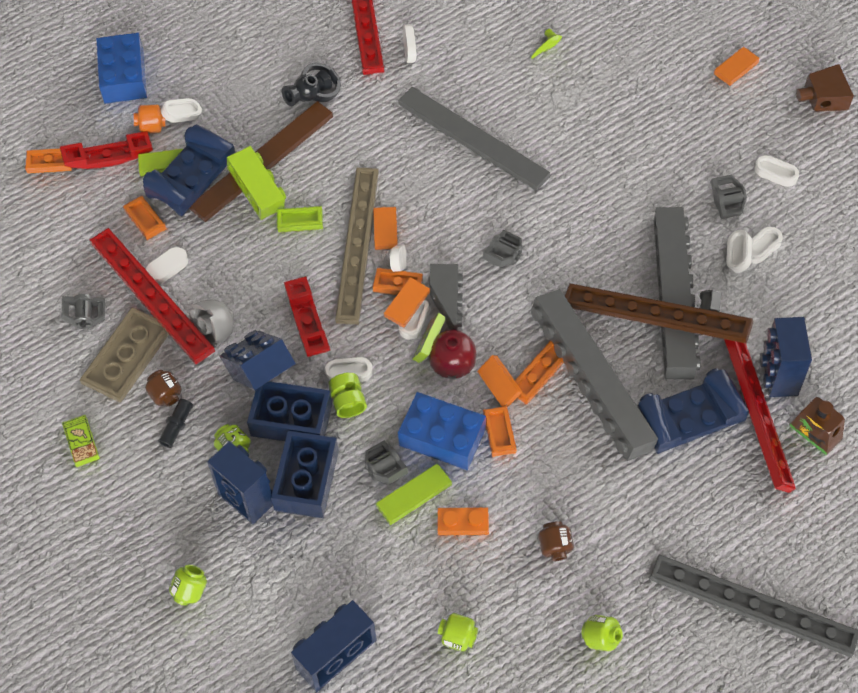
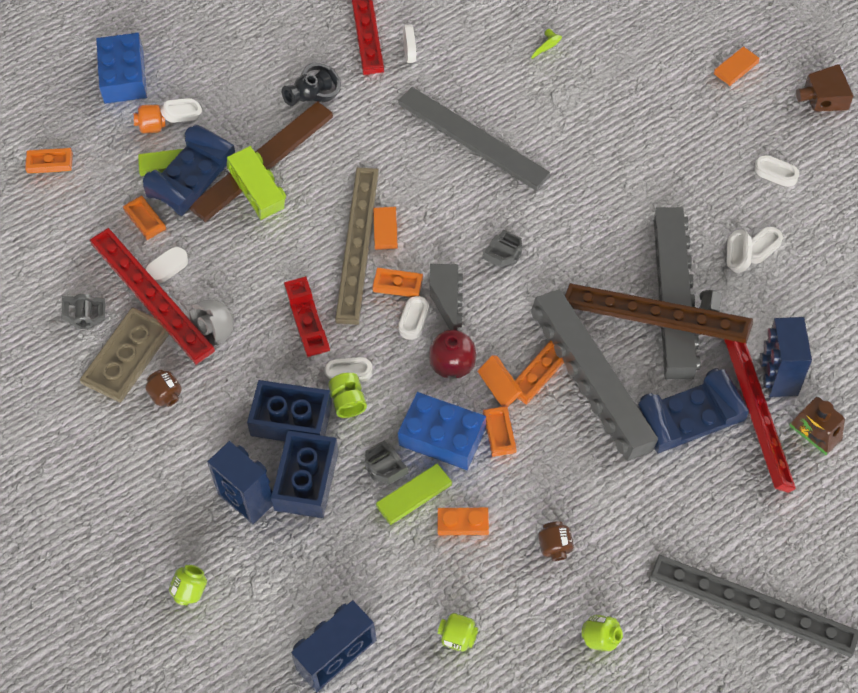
red slope [60,131,153,169] -> none
tile [62,415,100,467] -> none
black pin [158,398,194,448] -> none
lime head [214,424,251,453] -> none
dark blue brick [219,330,296,390] -> none
lime tile [277,206,323,232] -> none
orange tile [384,277,430,328] -> none
white tile [390,245,406,272] -> none
lime tile [412,313,446,363] -> none
dark grey piece [710,175,747,219] -> none

